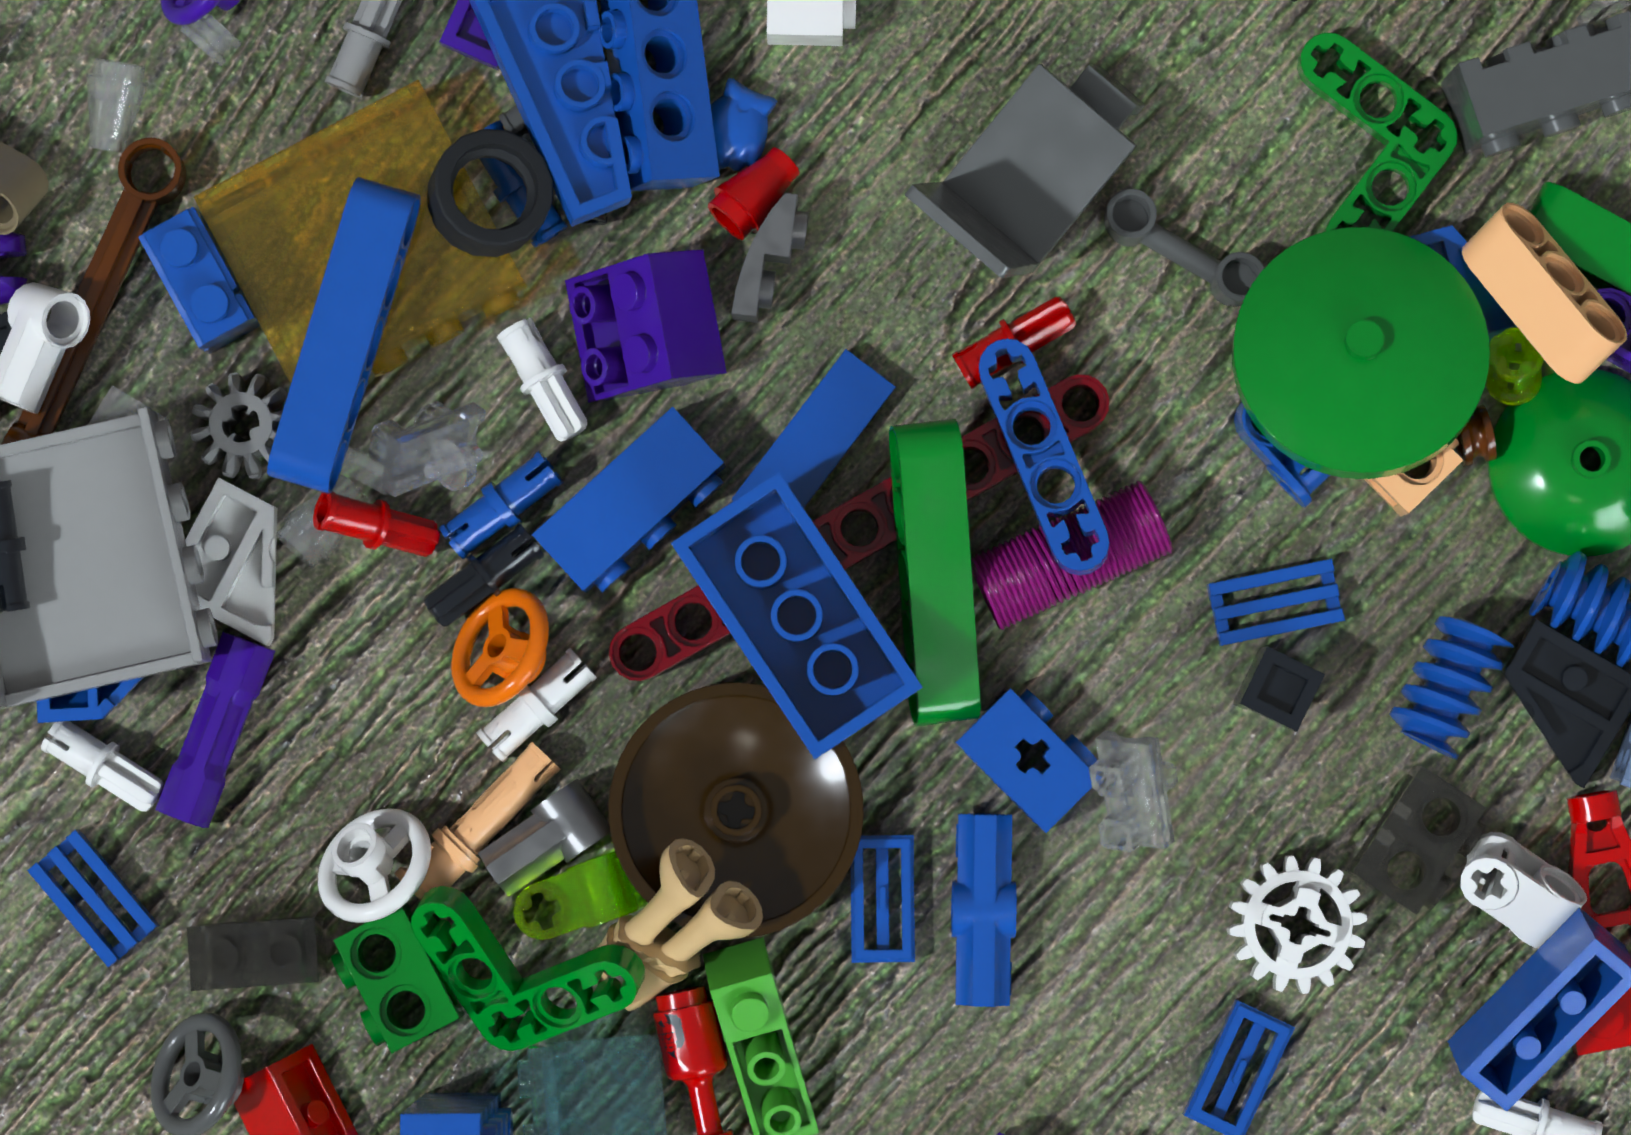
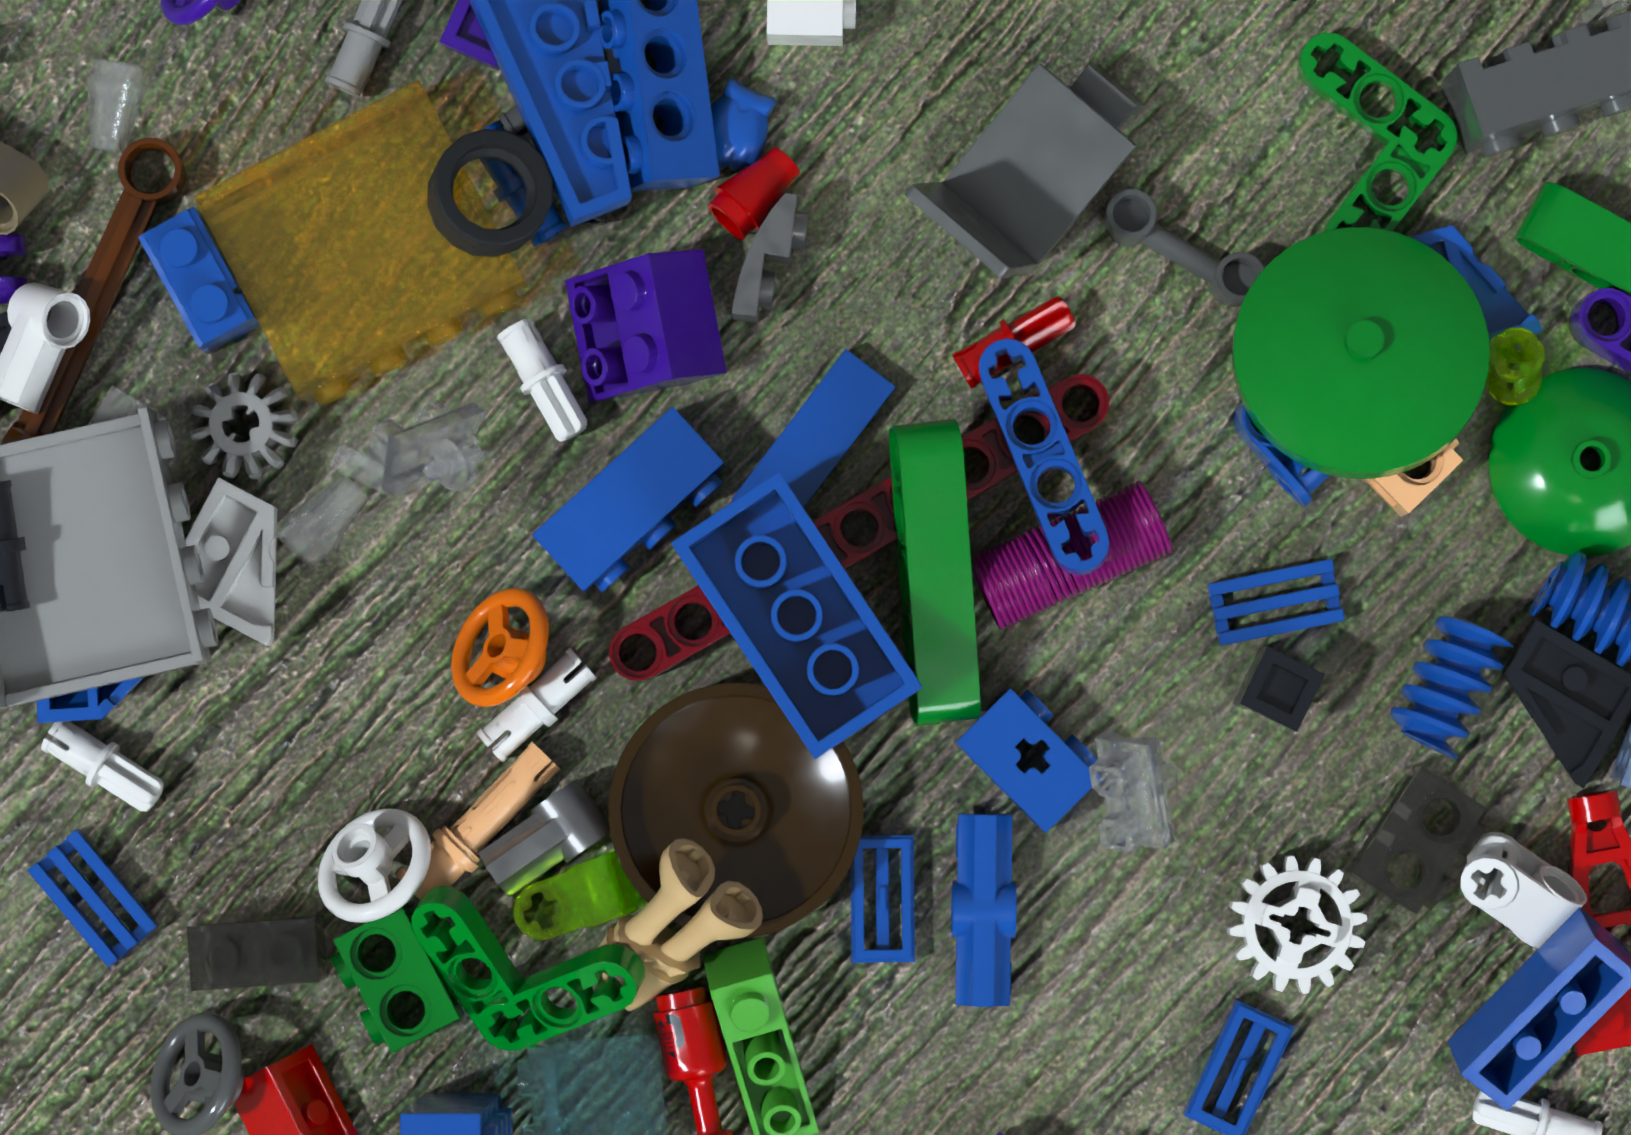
dark purple axle [155,632,275,828] -> none
clear bush [179,13,242,67] -> none
blue beam [267,177,421,494] -> none
red axle [313,491,440,557] -> none
black axle [424,524,544,627] -> none
blue pin [439,451,564,559] -> none
reddish brown bush [1456,405,1497,467] -> none
light nougat beam [1462,203,1627,384] -> none

